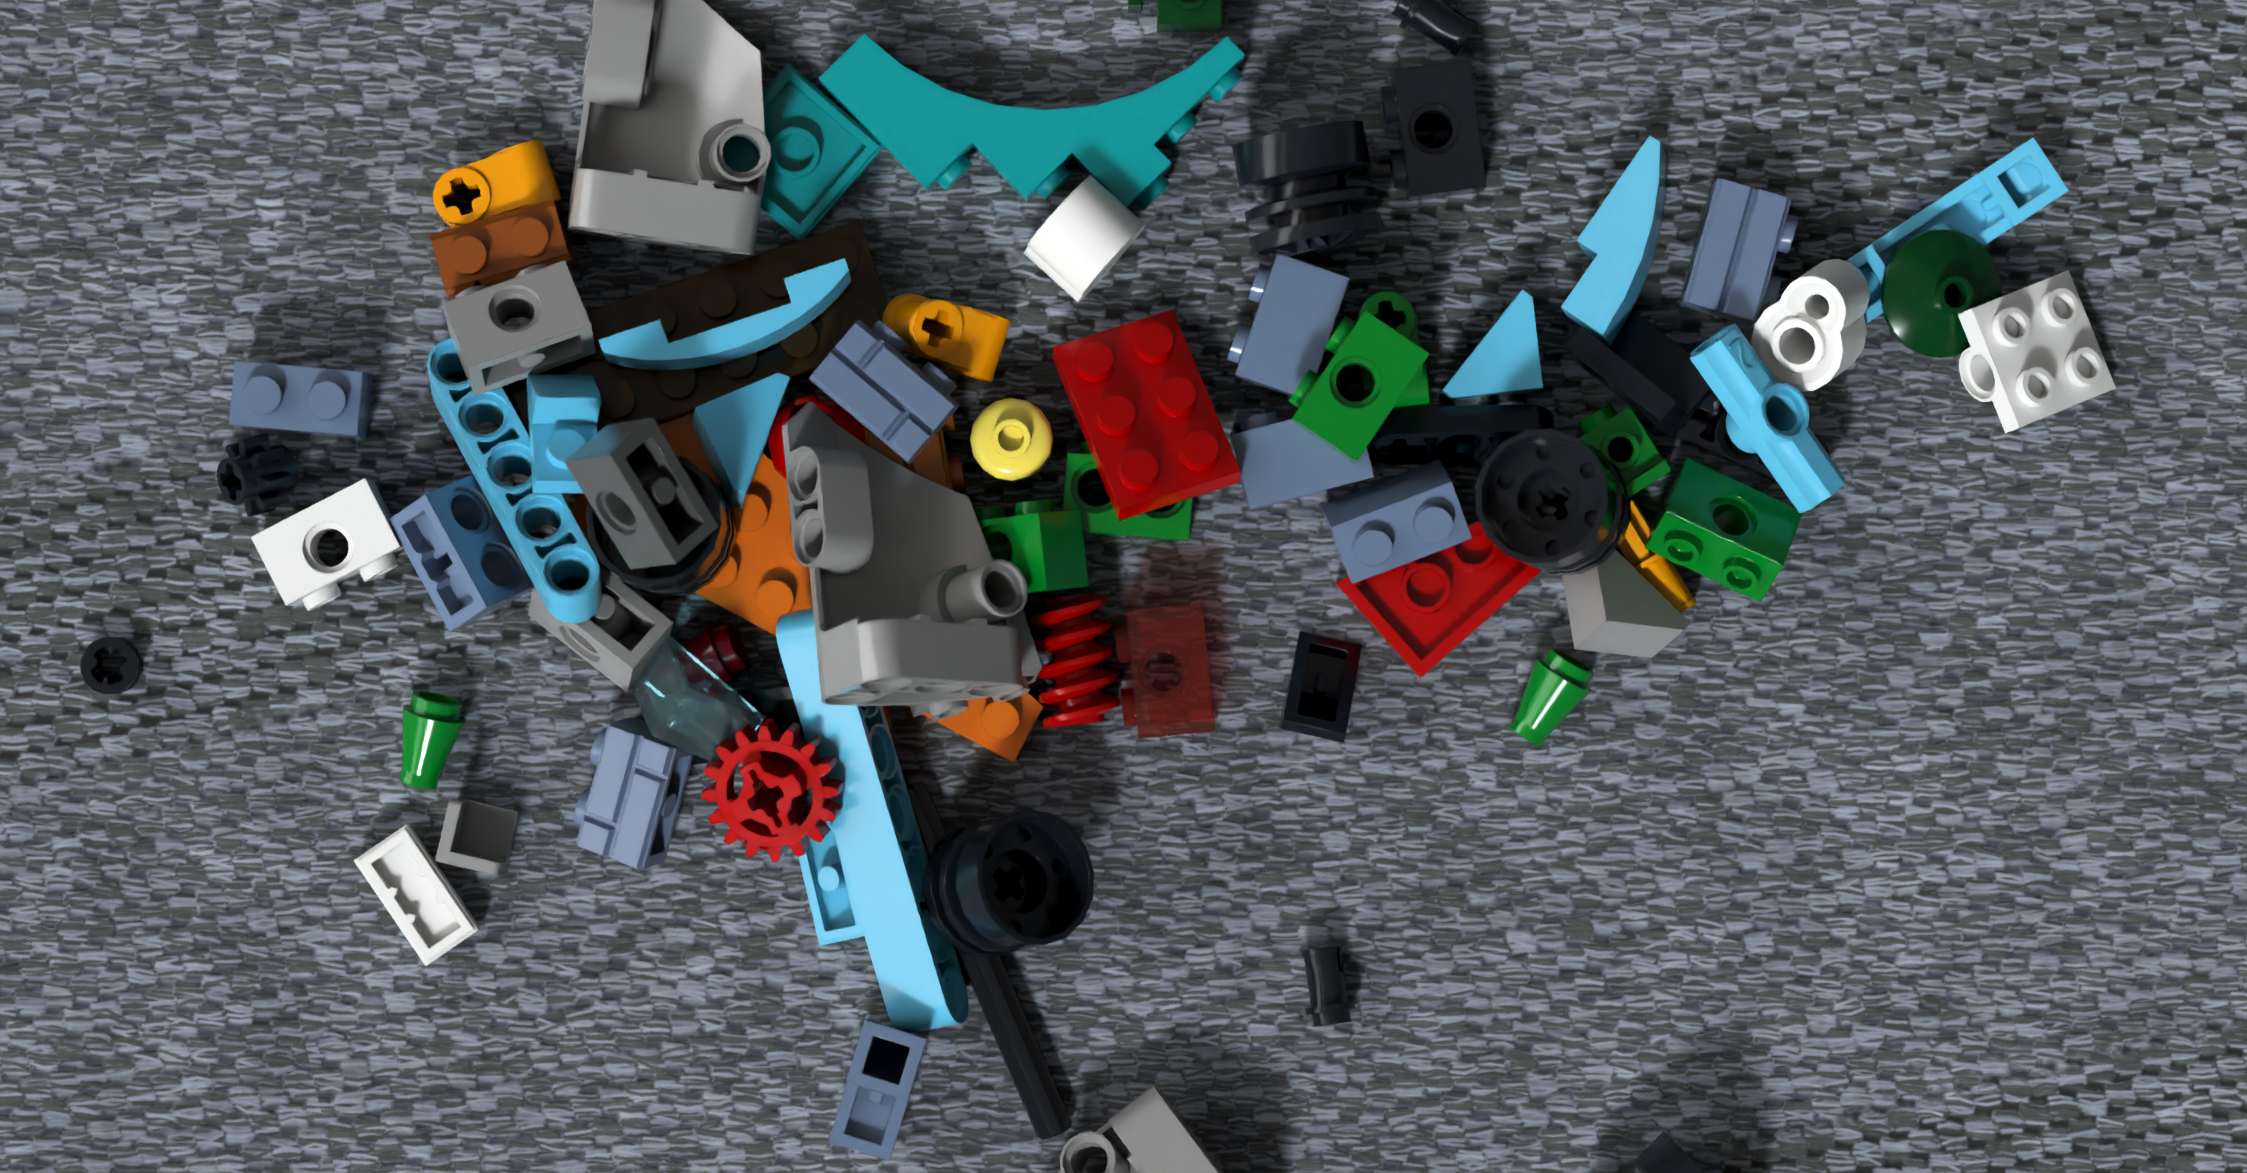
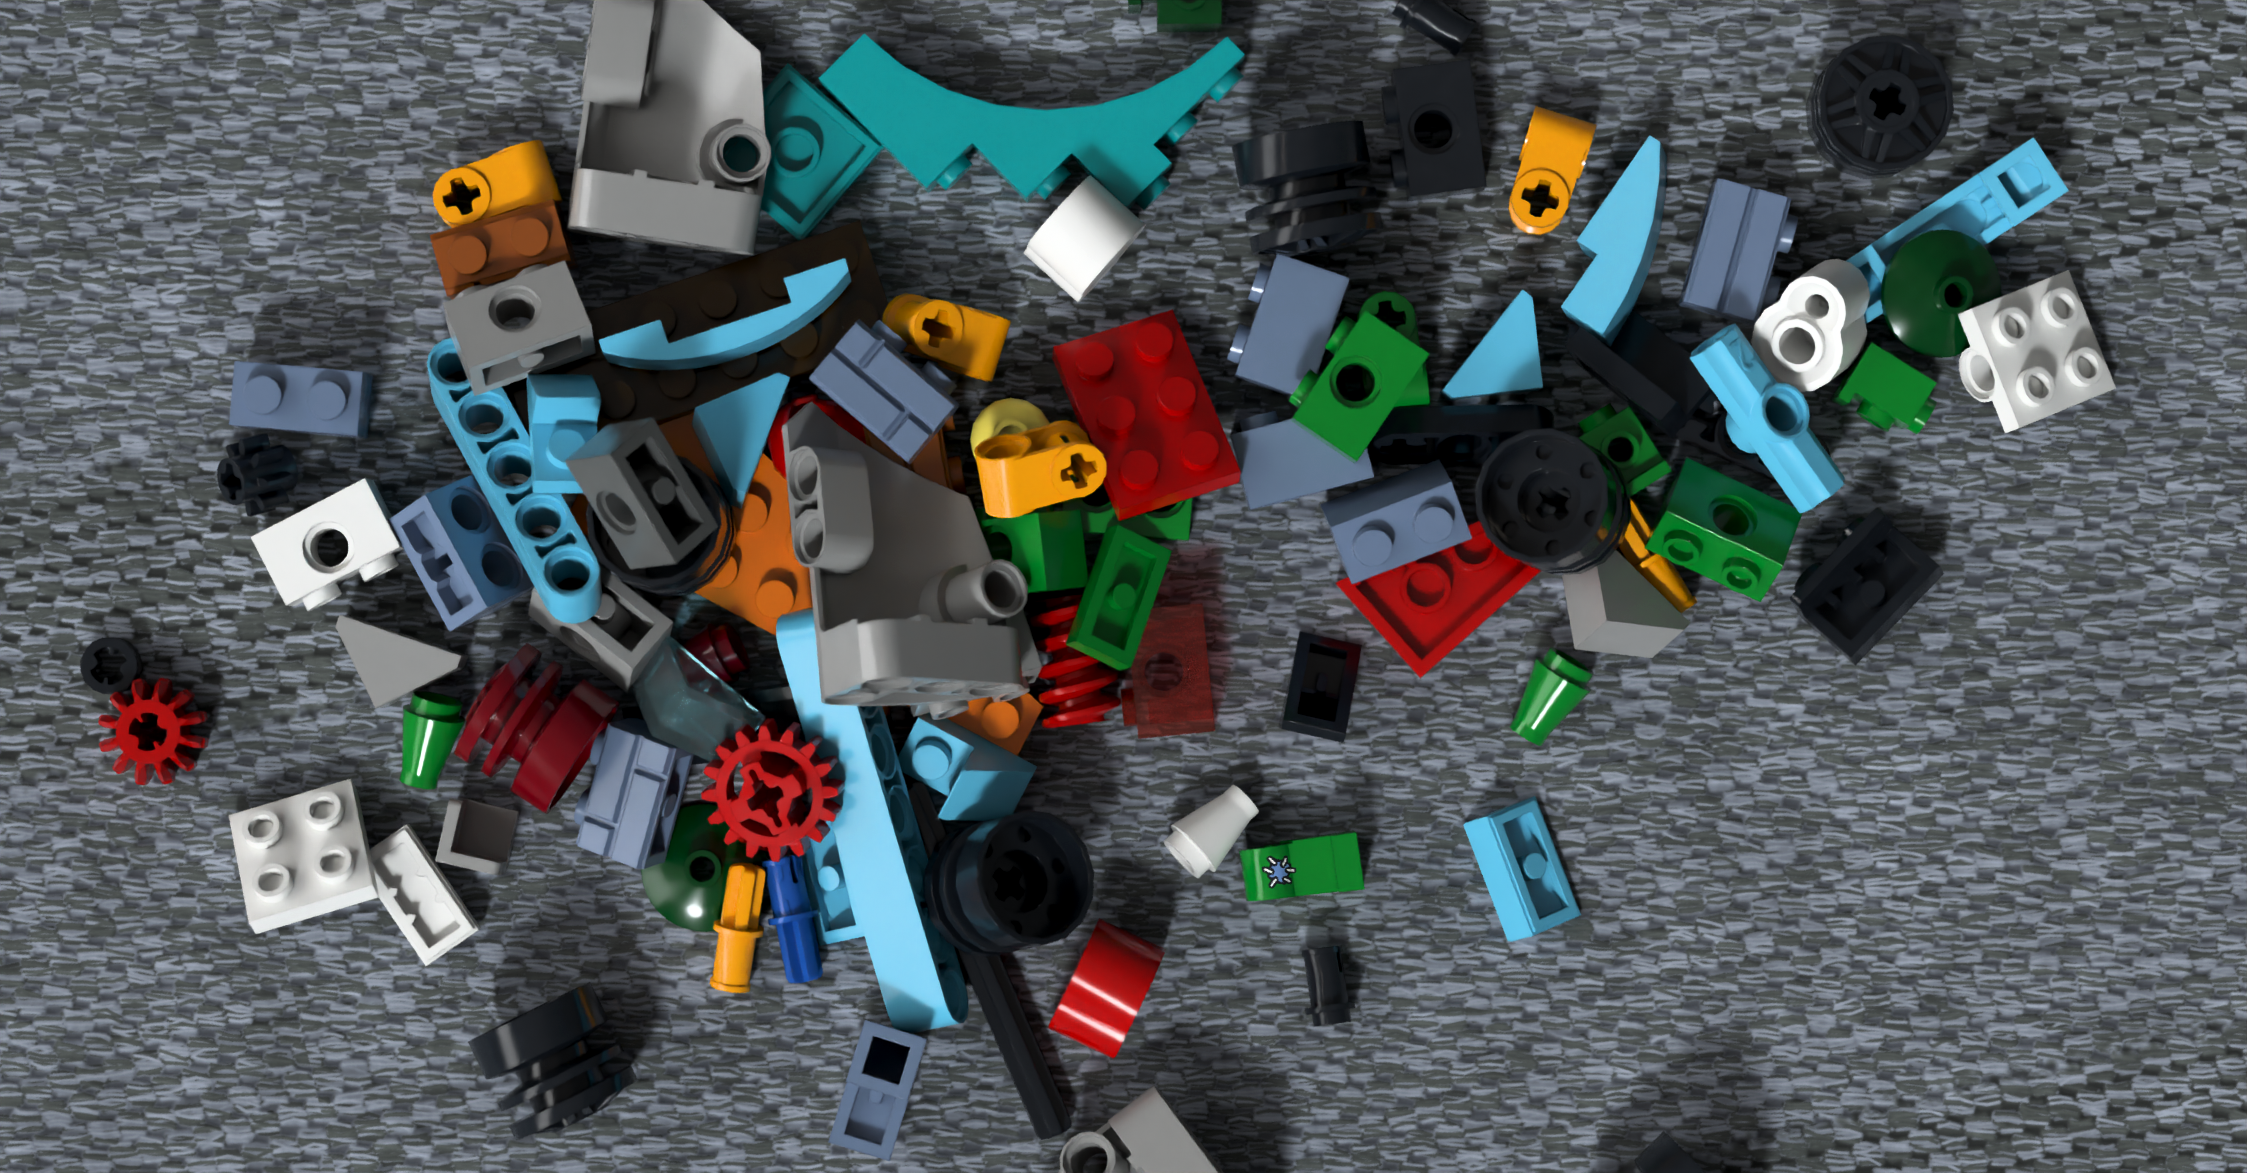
none -> red gear [98,678,209,785]
none -> white plate [229,779,379,934]
none -> light grey slope [335,615,468,708]
none -> dark red wheel [454,643,620,814]
none -> black wheel [468,982,638,1140]
none -> dark green dish [641,804,768,932]
none -> light orange axle [710,863,766,993]
none -> blue axle [762,855,823,984]
none -> medium azure slope [898,712,1037,821]
none -> light orange piece [974,420,1107,518]
none -> red piece [1047,918,1166,1059]
none -> green plate [1066,524,1172,671]
none -> white cone [1164,785,1259,878]
none -> green leg [1239,830,1365,901]
none -> medium azure slope [1463,796,1581,942]
none -> light orange piece [1508,106,1597,235]
none -> black bracket [1790,507,1944,666]
none -> black wheel [1806,35,1954,179]
none -> green brick [1830,342,1937,435]

